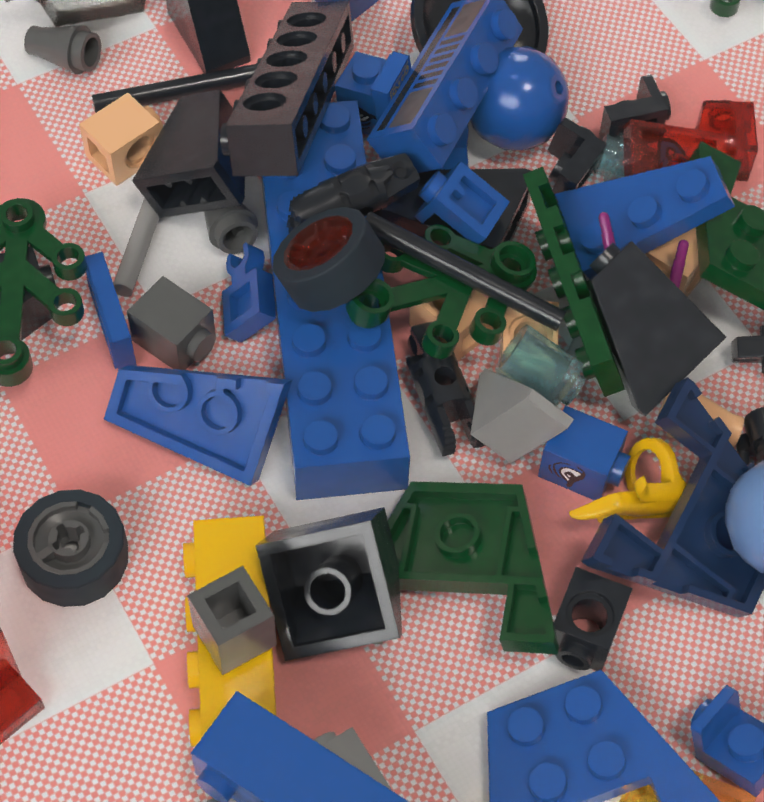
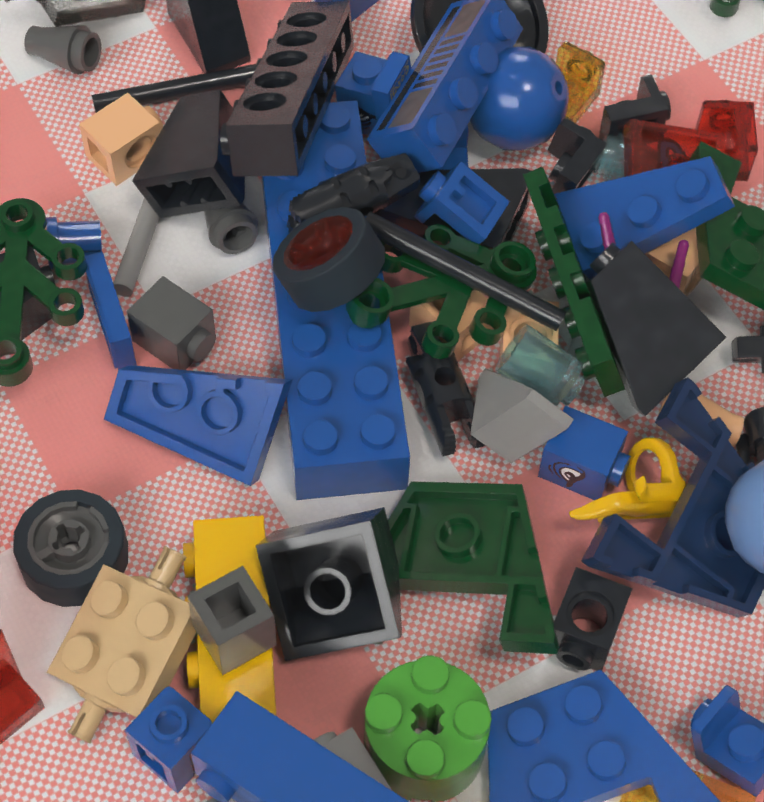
blue plate [222,242,276,343] -> none
none -> blue bush [46,217,102,270]
none -> tan plate [47,546,197,744]
none -> blue bracket [125,687,212,794]
none -> bright green brick [364,655,492,802]
none -> clear yellow bracket [556,41,605,123]

